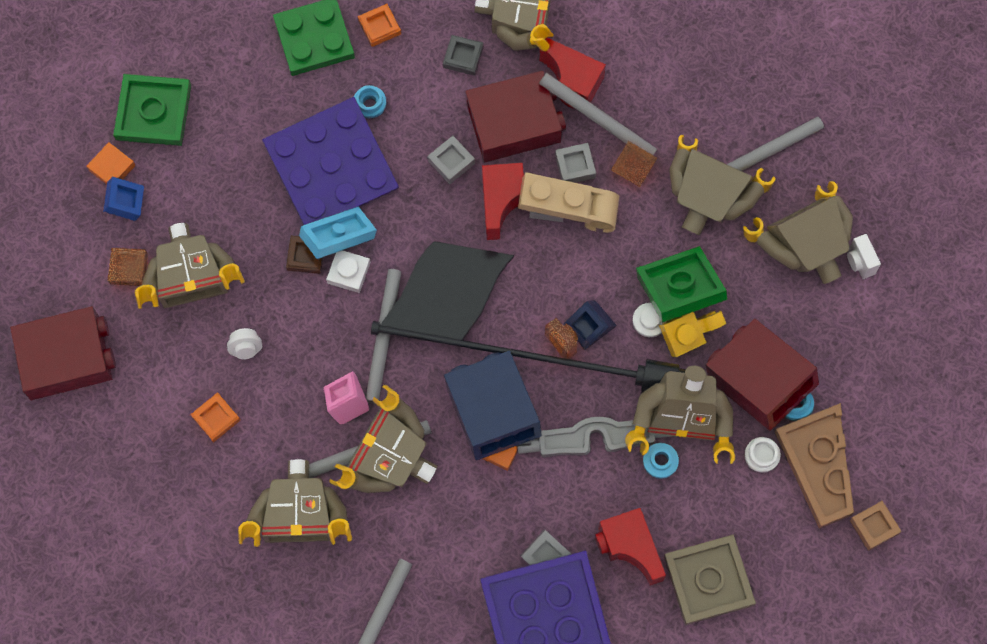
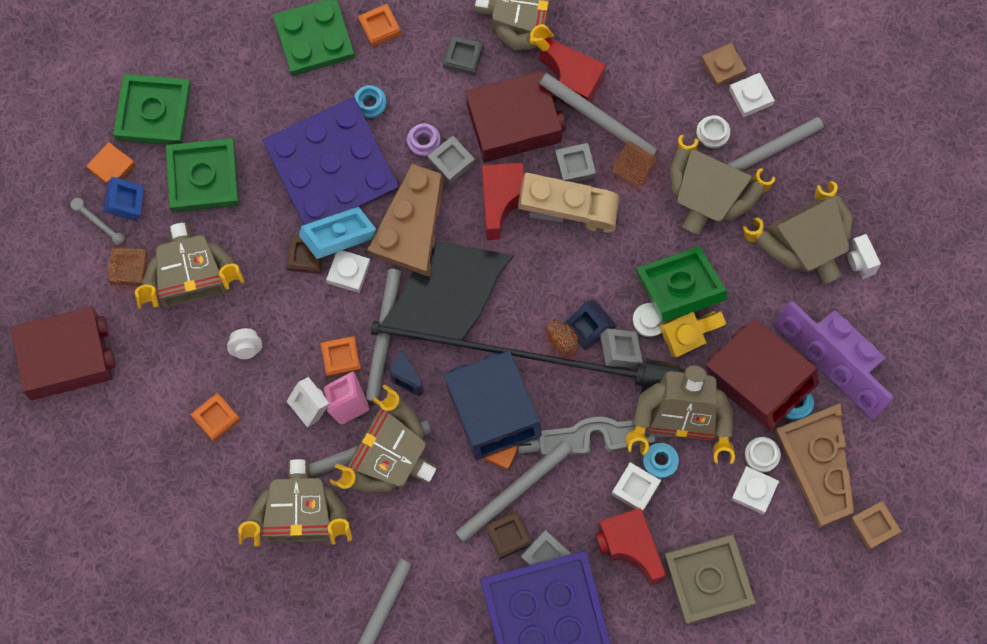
none -> light grey hinge [70,198,125,246]
none -> green plate [166,138,239,213]
none -> white plate [287,377,330,428]
none -> orange tile [320,336,361,378]
none -> medium nougat wing [367,164,444,277]
none -> dark blue slope [389,350,424,396]
none -> lavender plate [407,123,441,157]
none -> light grey bar [455,440,573,543]
none -> reddish brown tile [485,511,532,559]
none -> light grey plate [600,329,643,369]
none -> white plate [612,462,661,513]
none -> white plate [696,115,730,149]
none -> medium nougat plate [701,43,747,88]
none -> white plate [729,73,775,118]
none -> white plate [731,466,779,515]
none -> medium lavender bracket [773,301,893,419]

